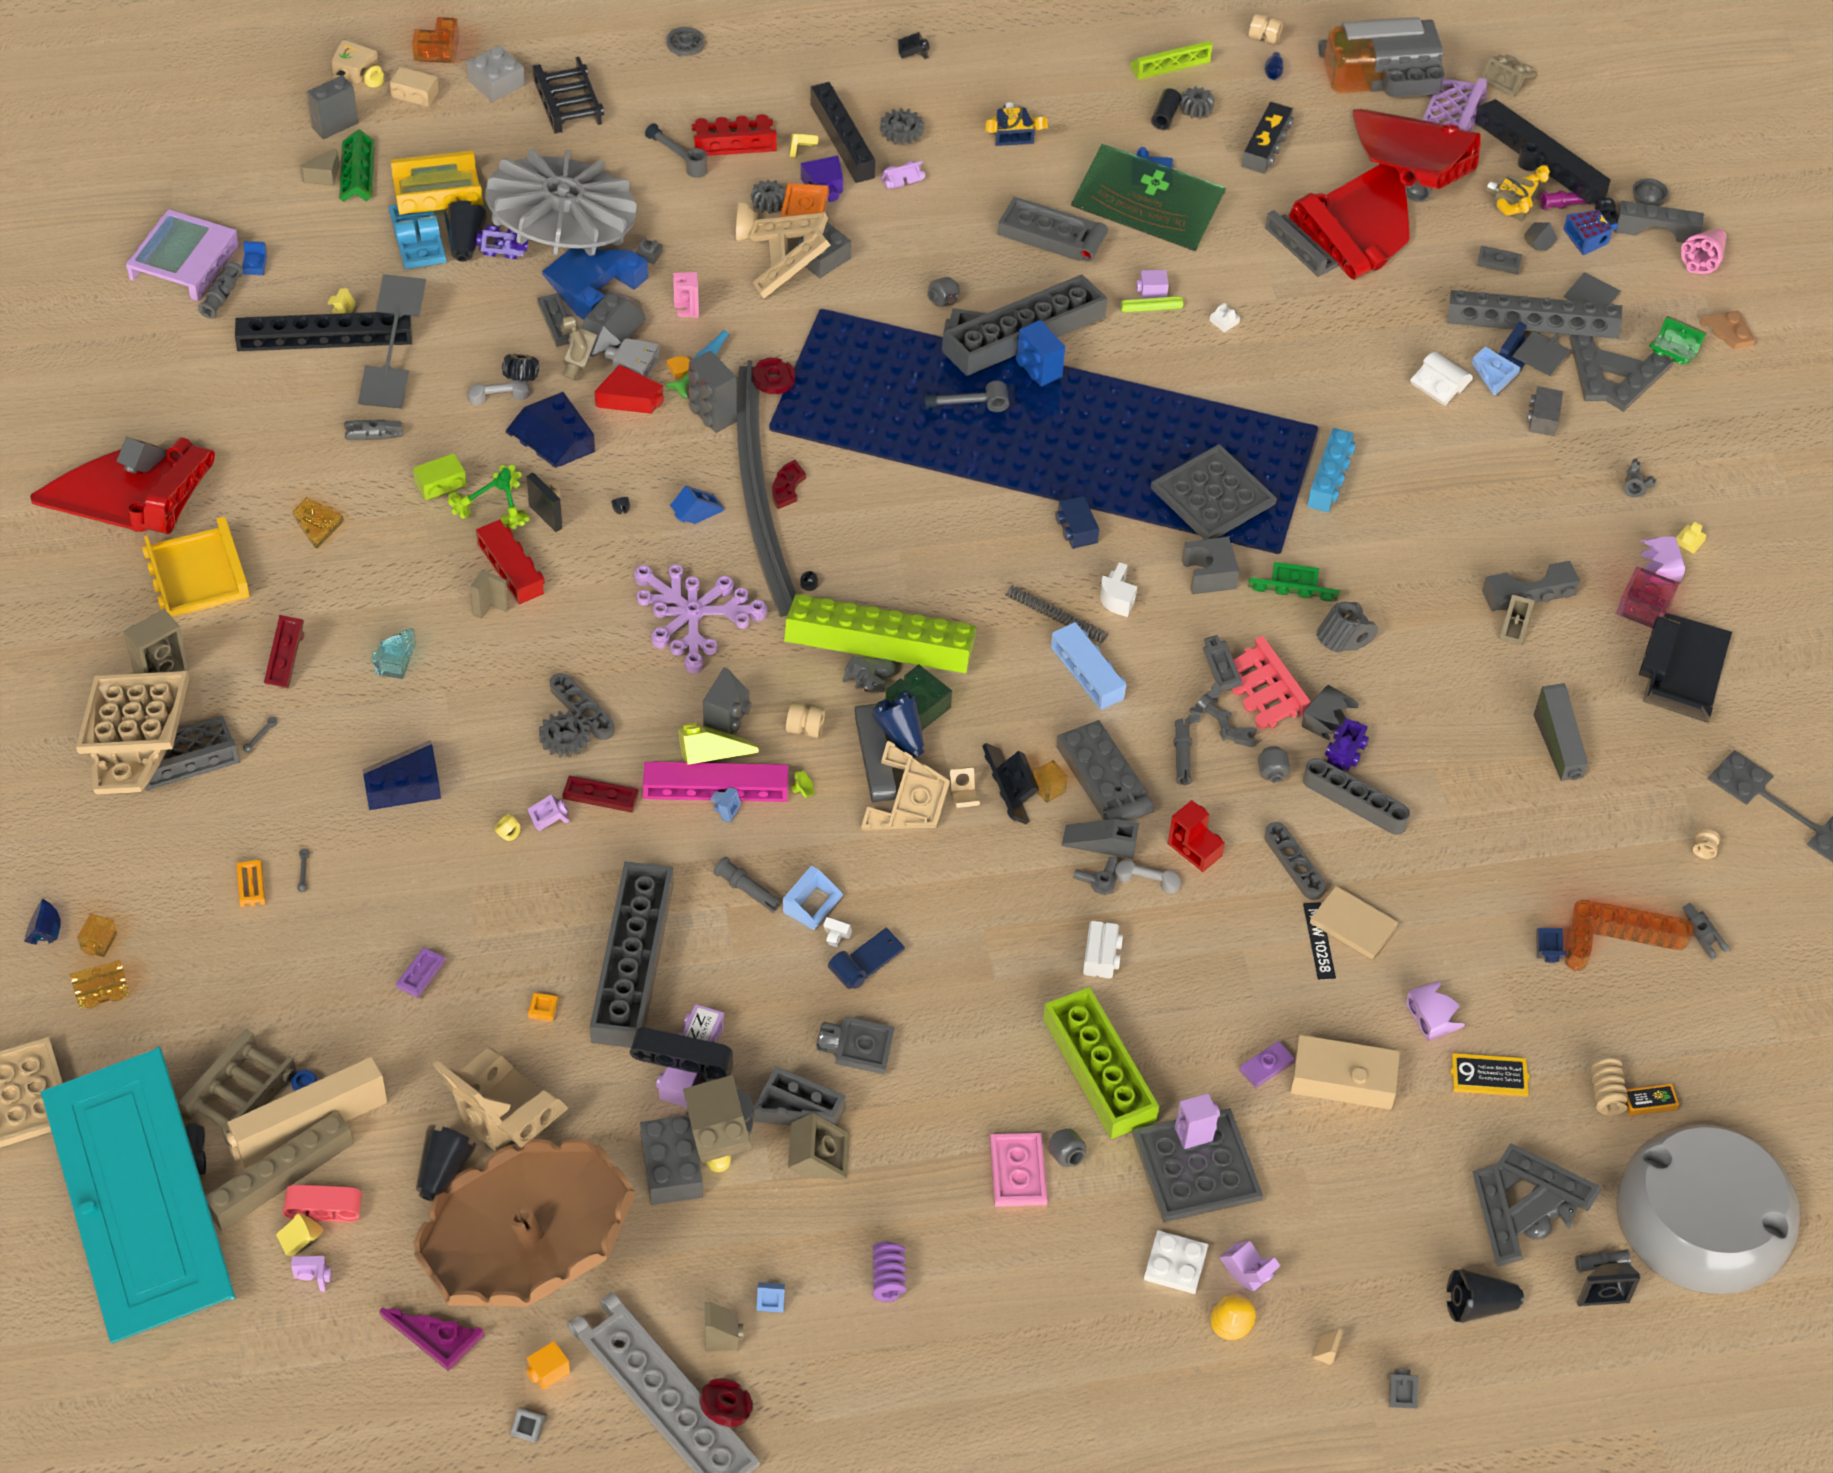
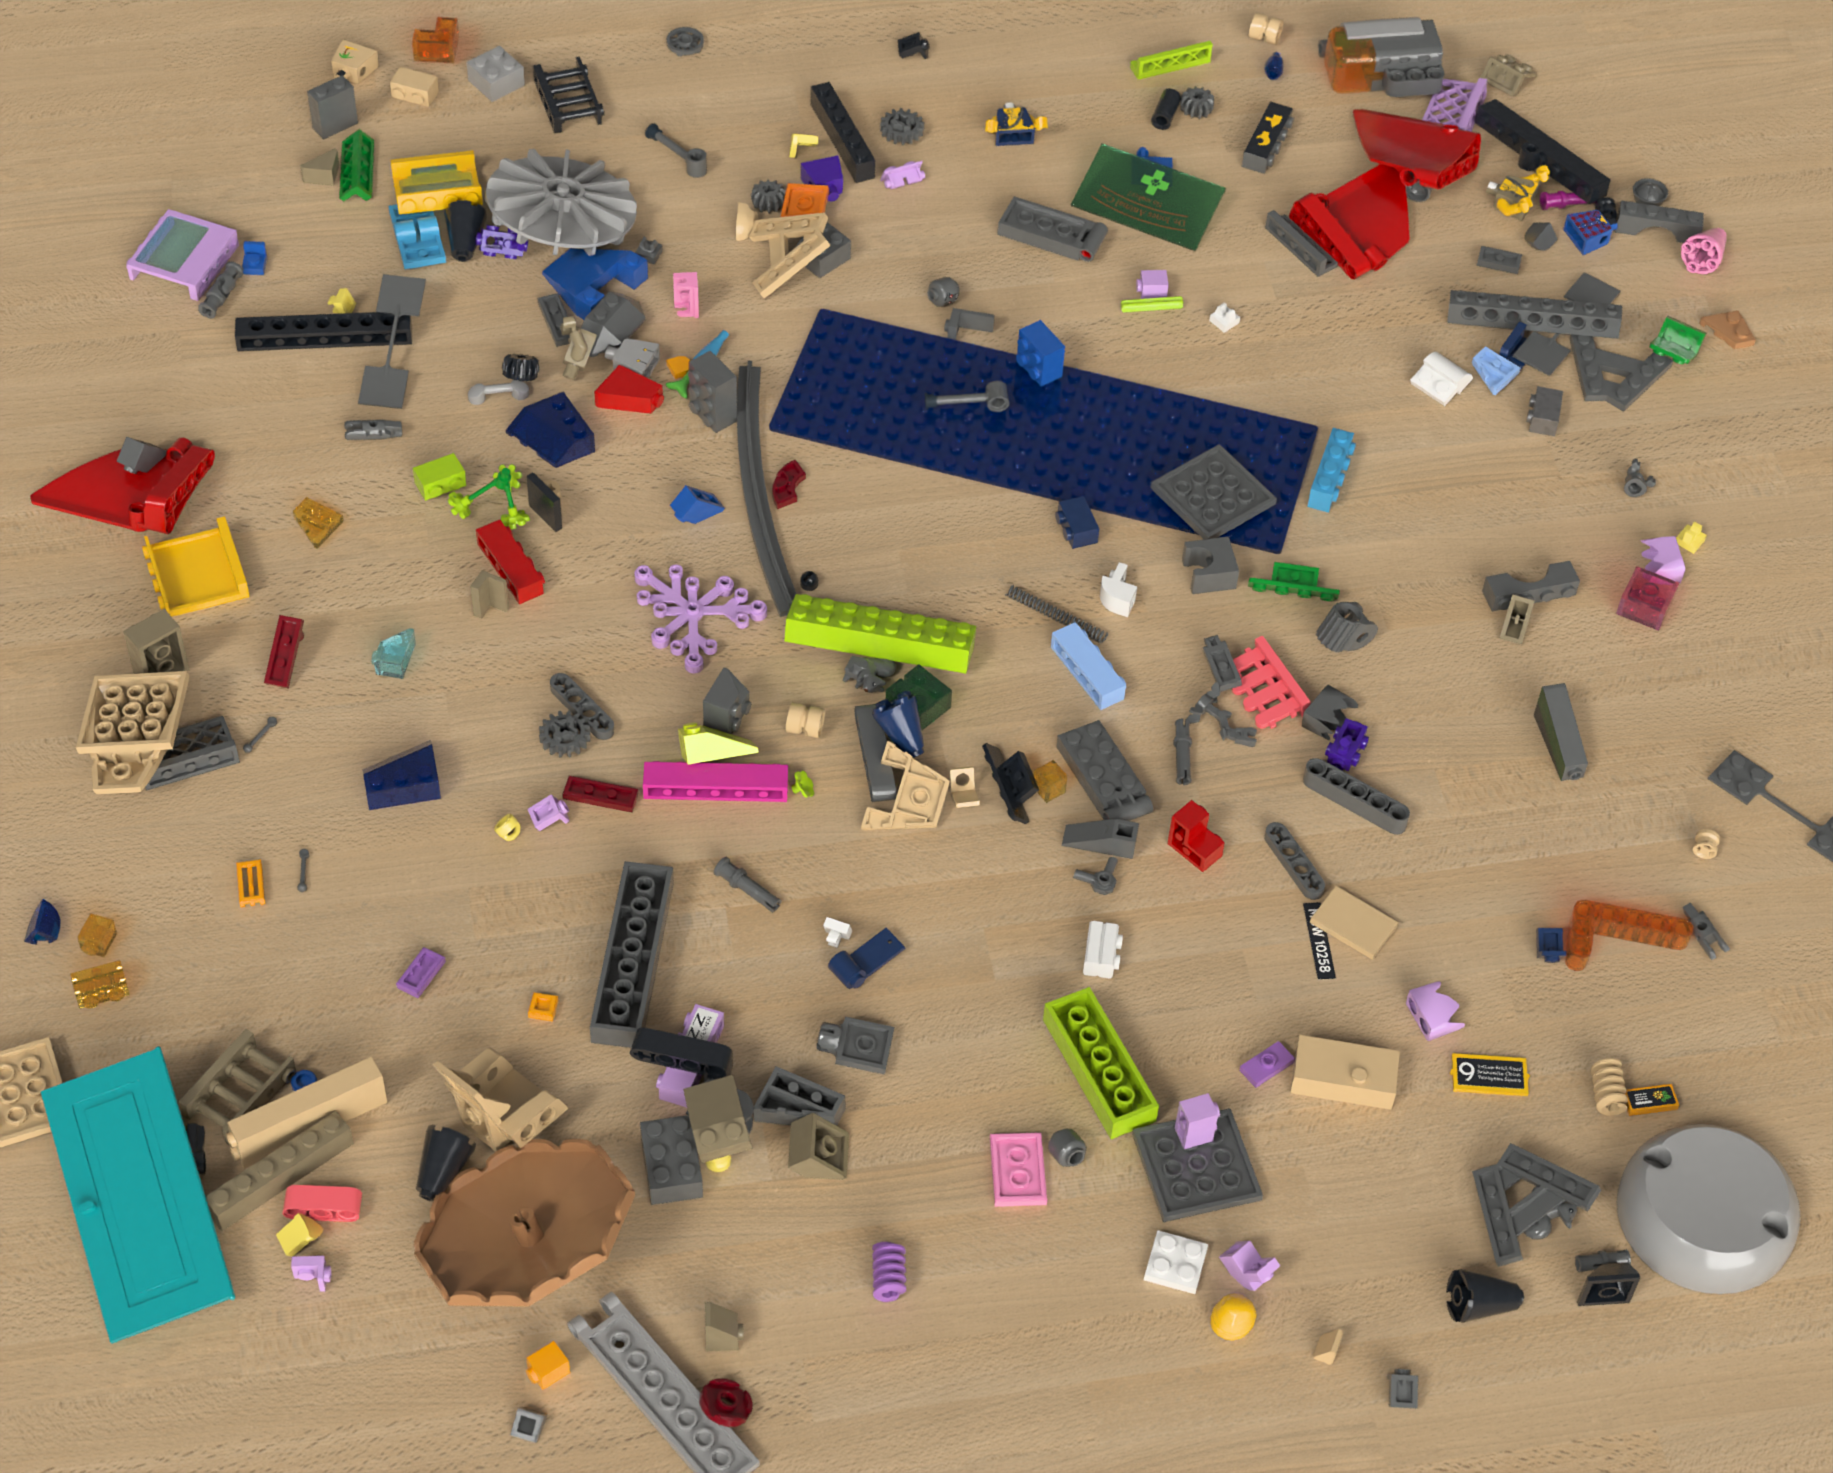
light yellow tile [364,65,384,87] -> none
magenta wing [379,1308,484,1371] -> none
black hinge [611,497,630,515] -> none
red fence [691,114,777,156] -> none
medium blue tile [711,787,741,822] -> none
dark red tile [752,358,795,394] -> none
medium blue tile [756,1282,785,1313] -> none
light blue tile [783,866,843,930] -> none
dark grey brick [942,274,1107,376] -> none
light grey bar [1114,860,1181,894] -> none
dark grey head [1258,746,1291,783] -> none
black beam [1639,613,1732,723] -> none

